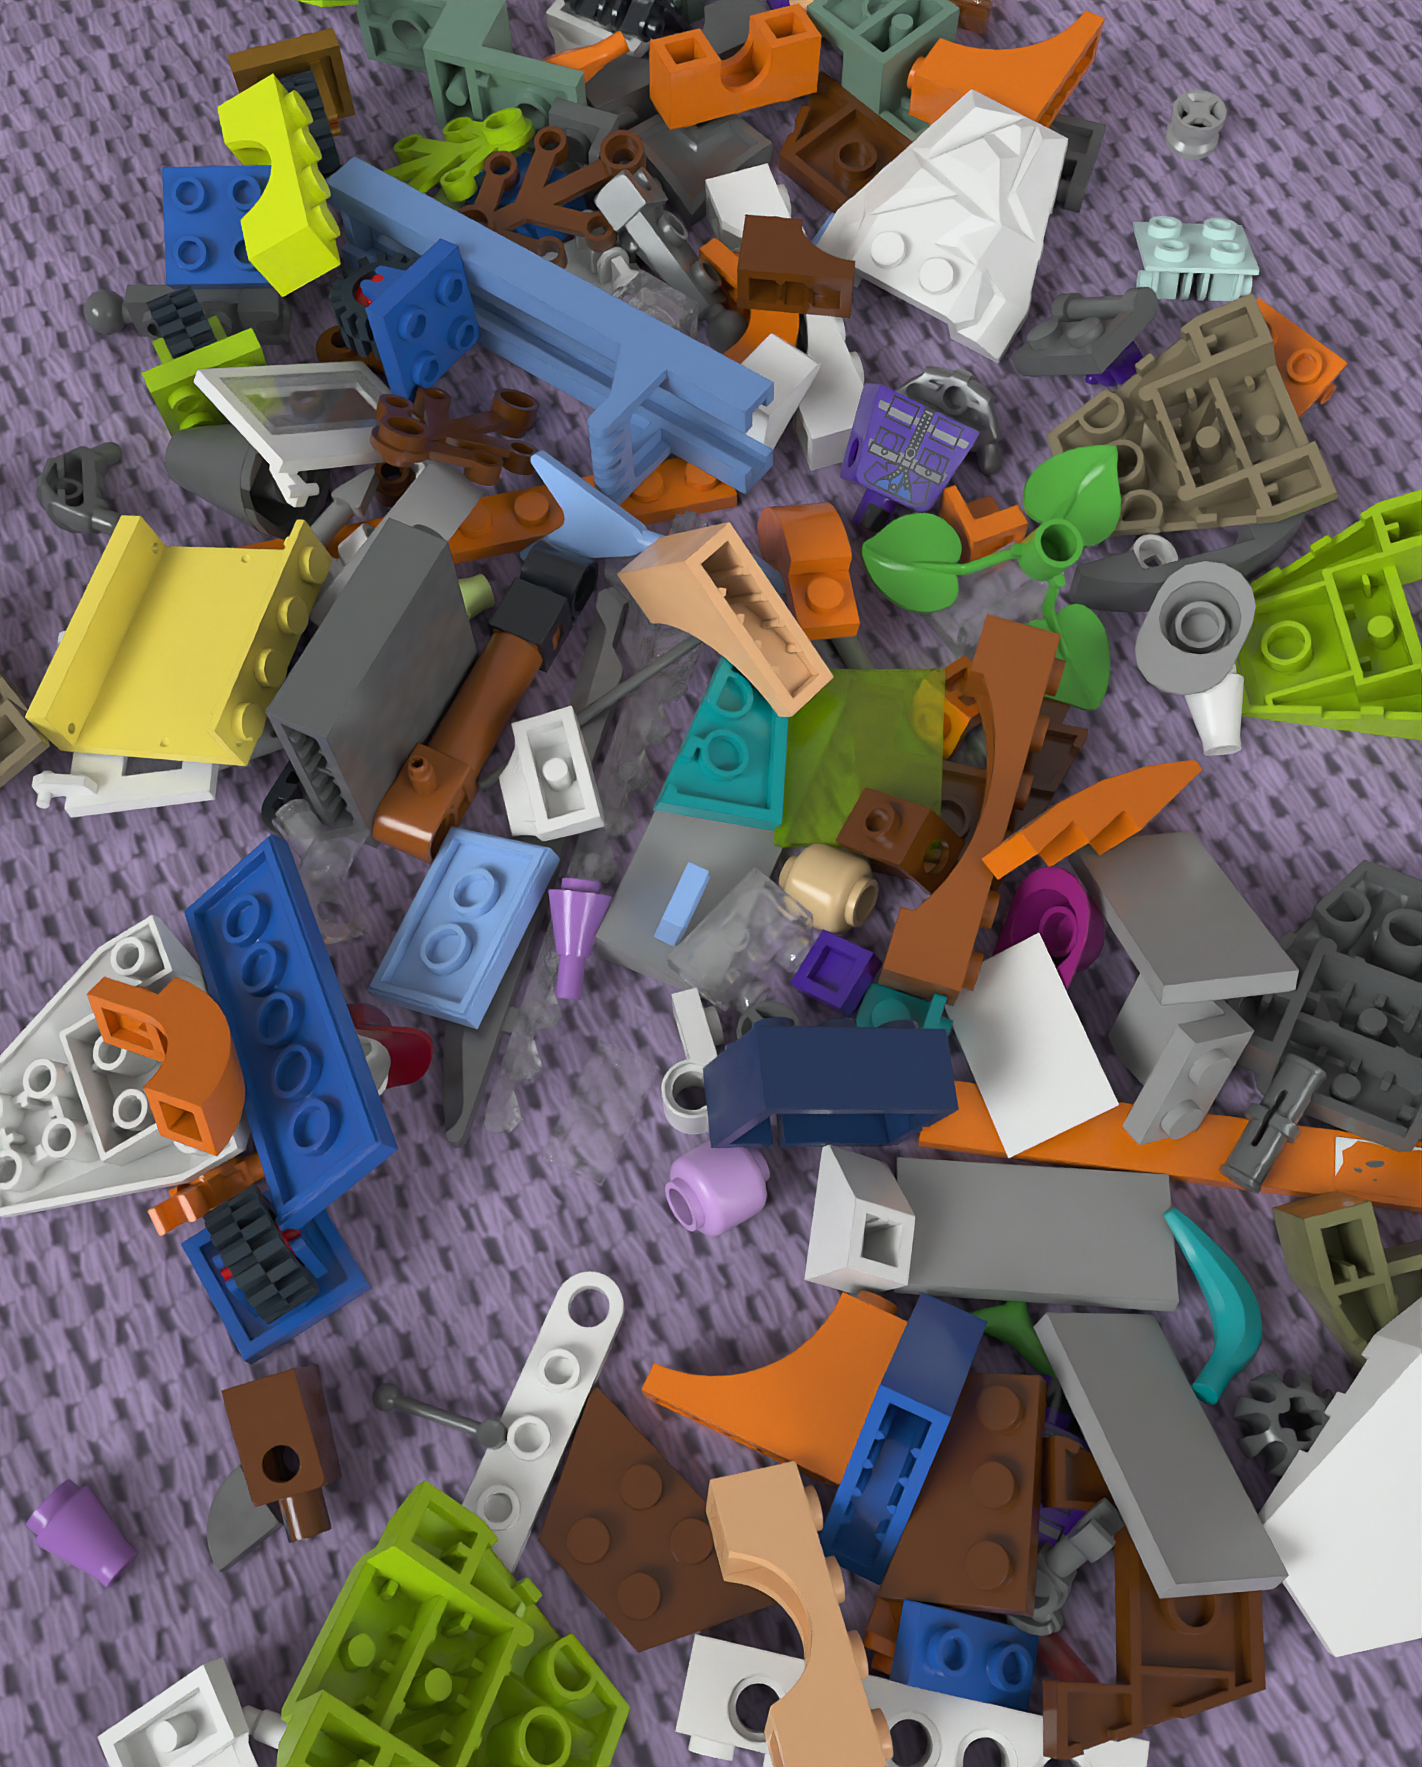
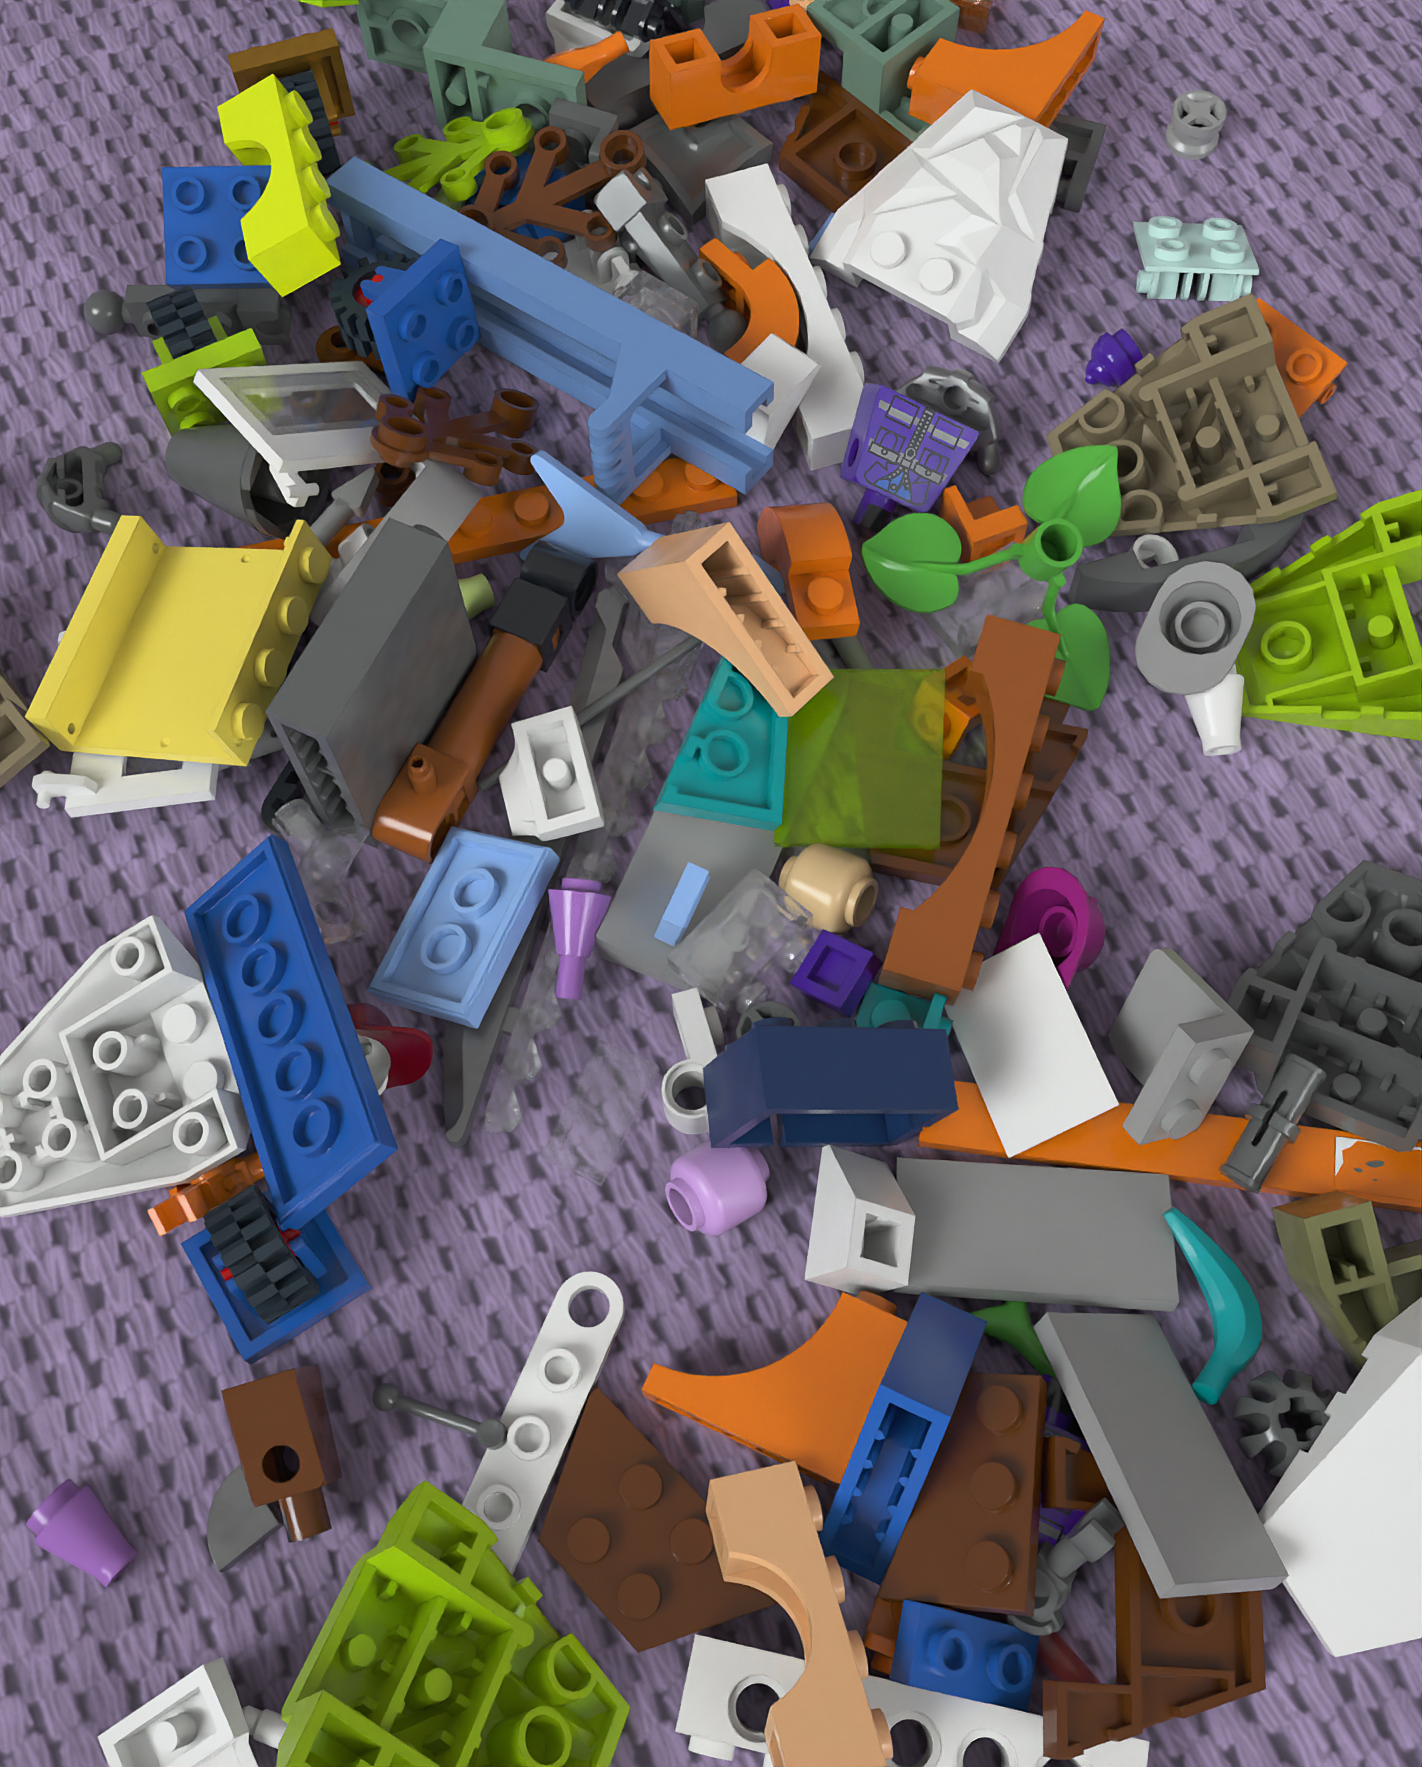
orange arch [87,977,245,1156] -> none
reddish brown arch [737,214,855,318] -> none
reddish brown bracket [836,787,965,896] -> none
orange slope [981,760,1203,879] -> none
dark grey plate [1011,287,1158,376] -> none
light grey tile [1069,831,1299,1006] -> none

